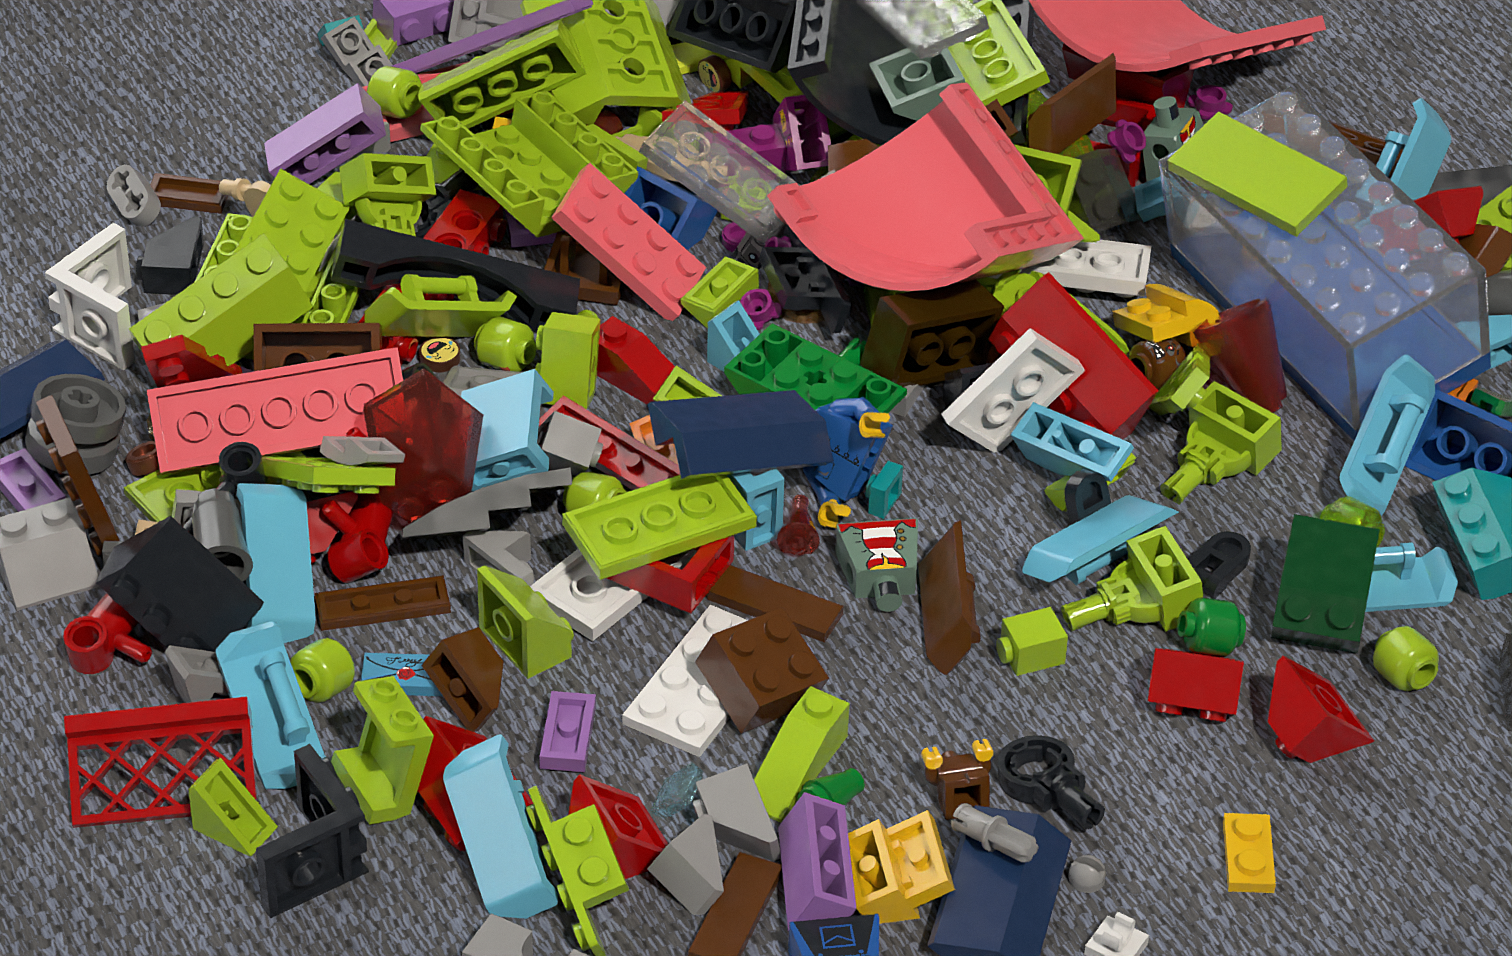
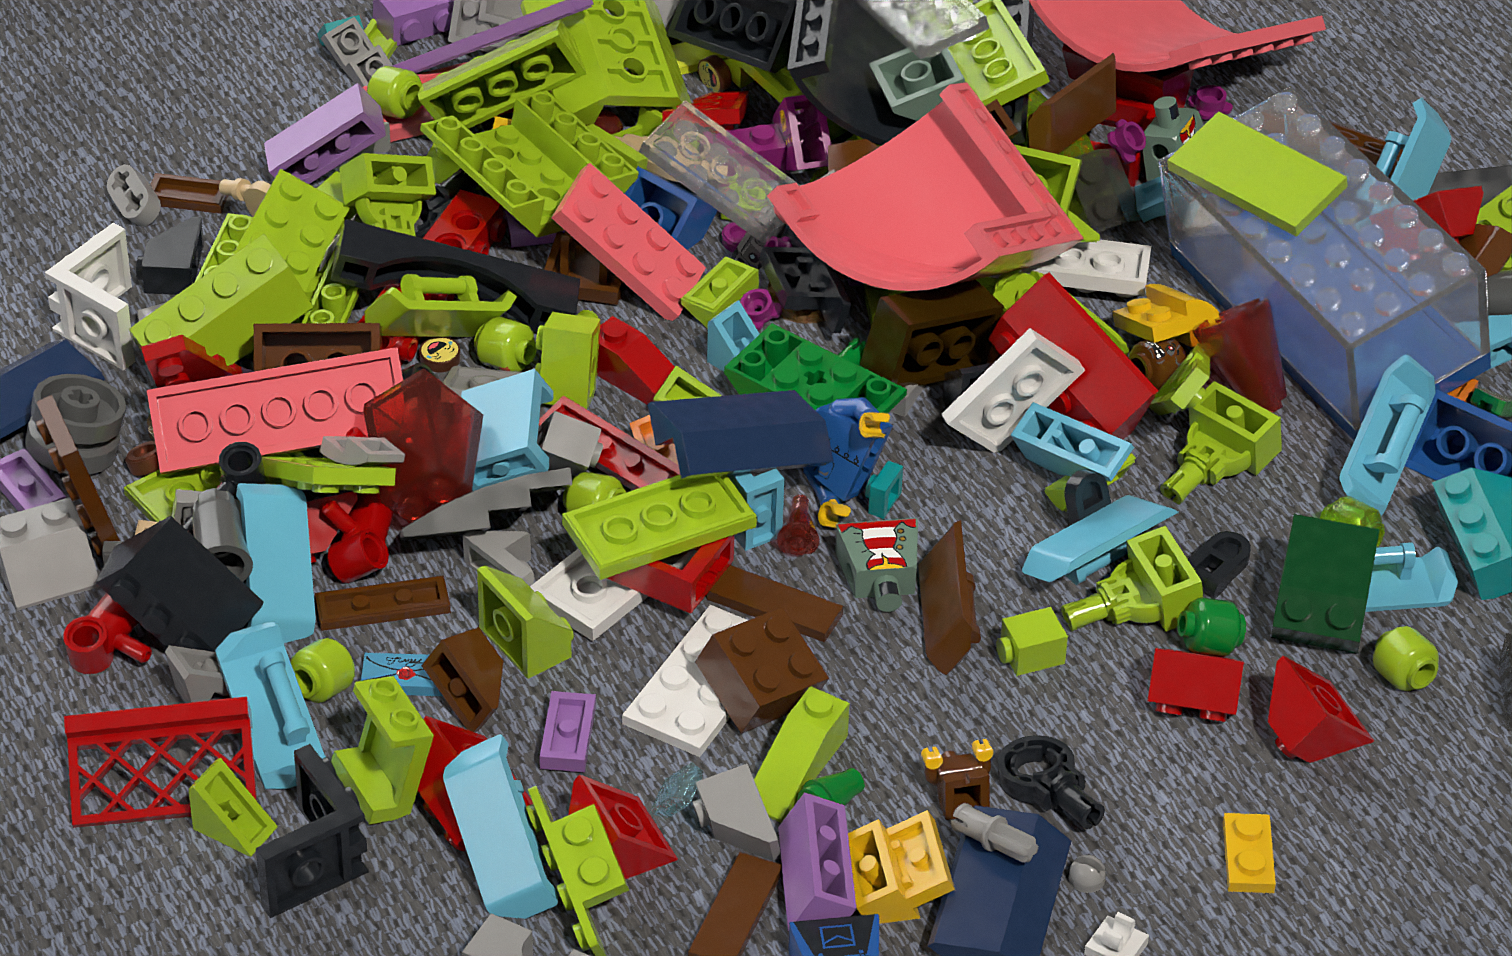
light grey slope [648,814,724,915] -> none

